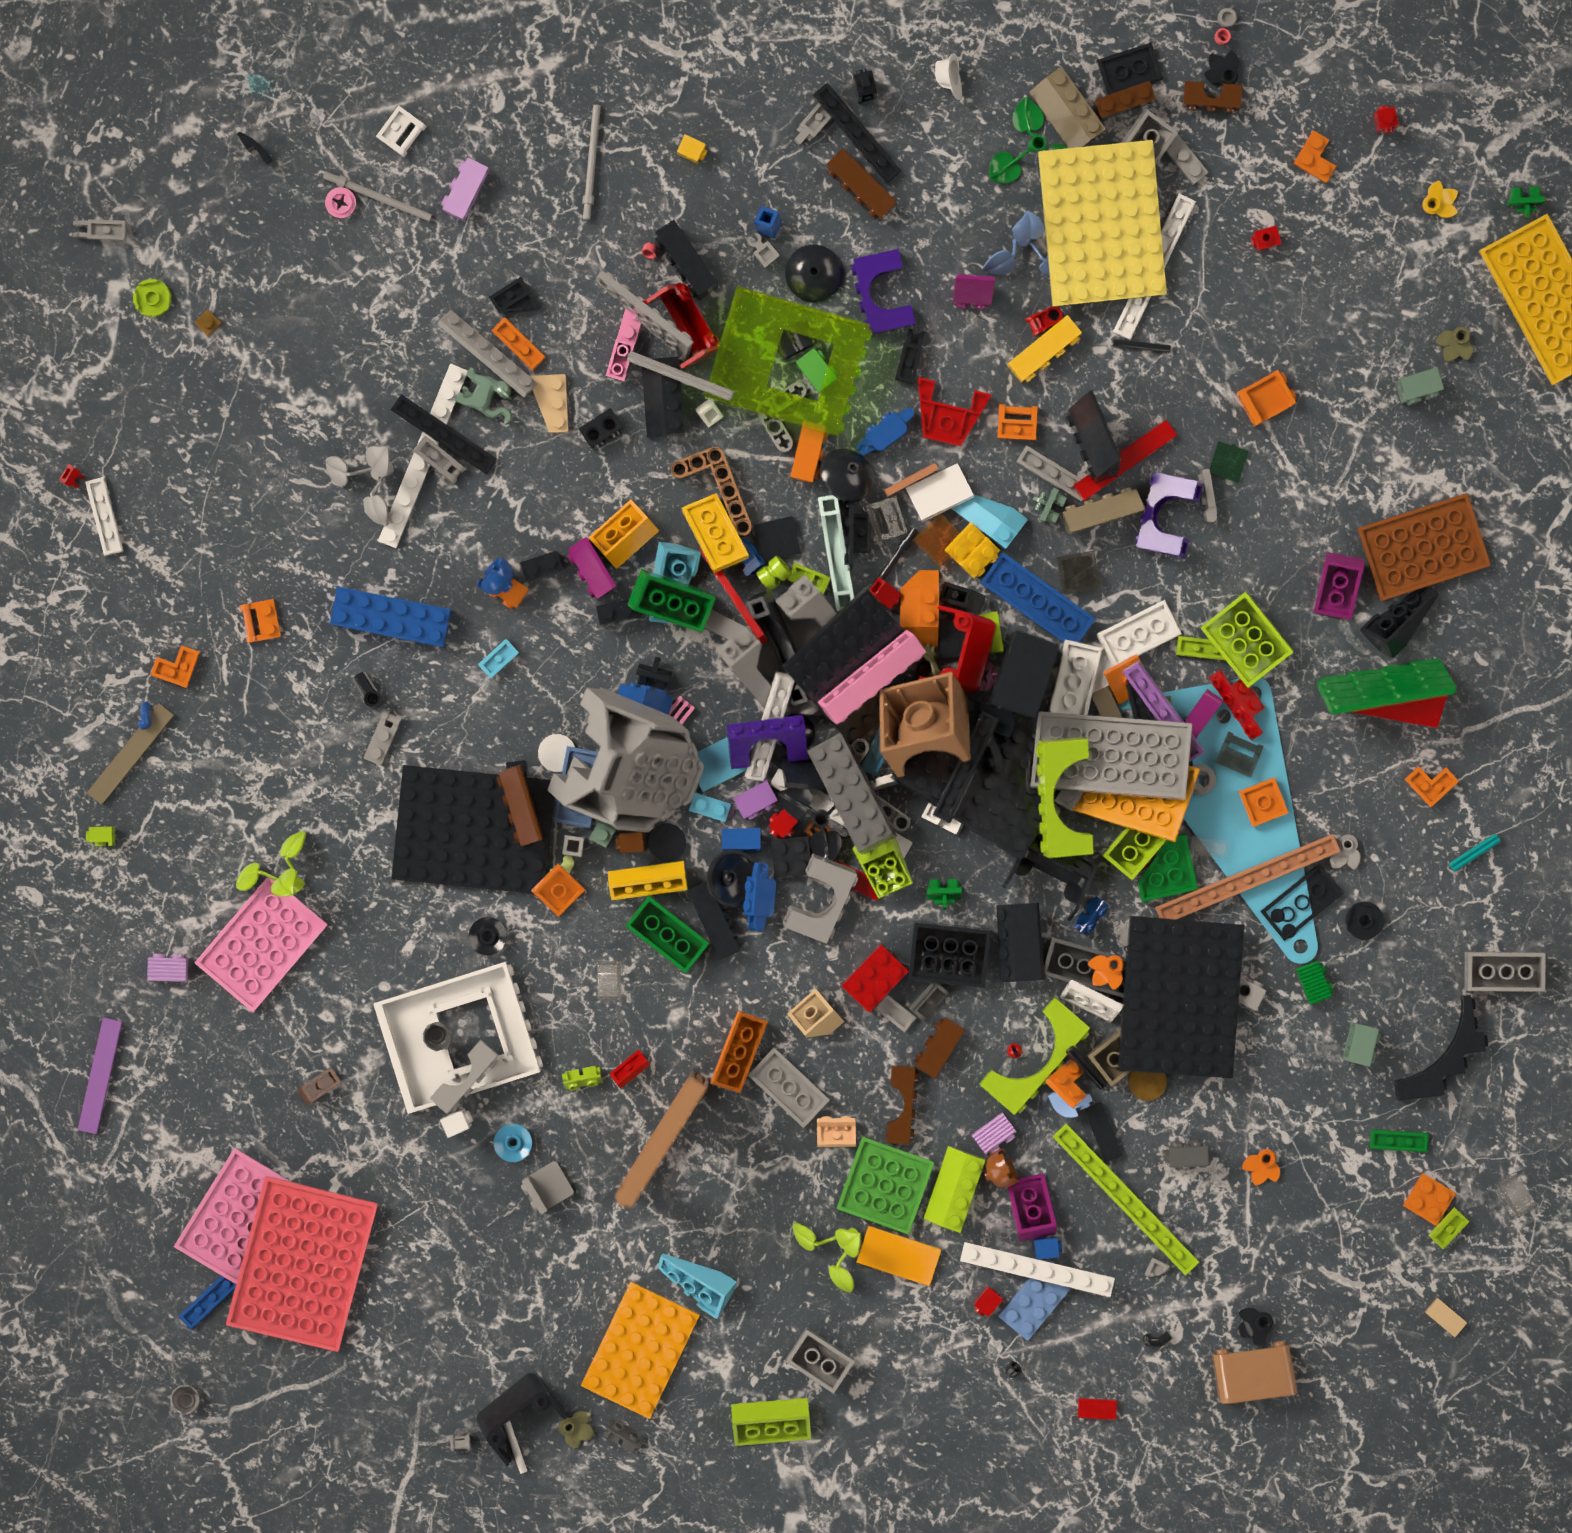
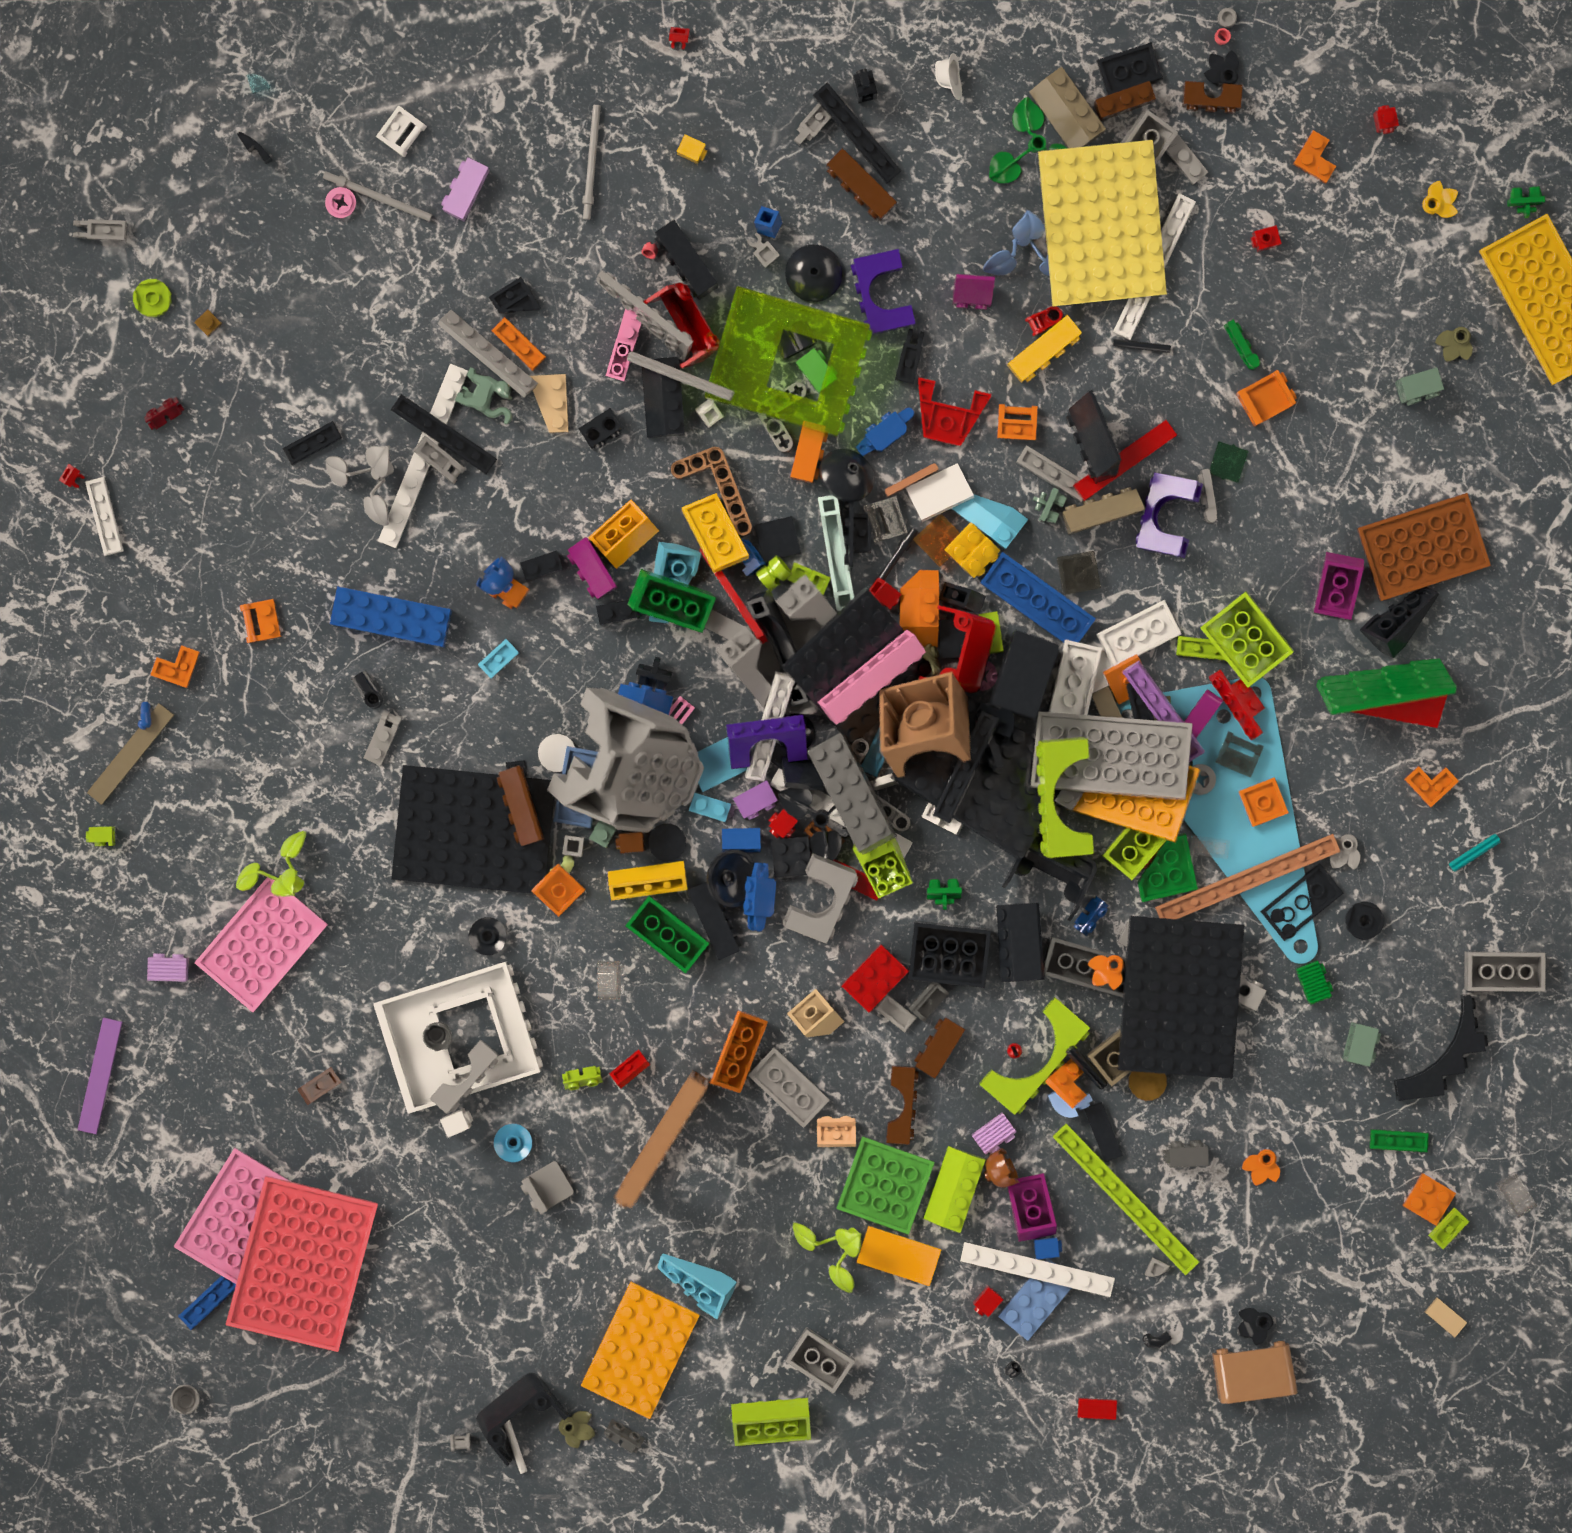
white tile [1060,980,1123,1022] -> none
none -> dark red hinge [144,397,184,430]
none -> black tile [282,421,342,466]
none -> red tile [669,27,690,49]
none -> green hinge [1223,319,1260,370]

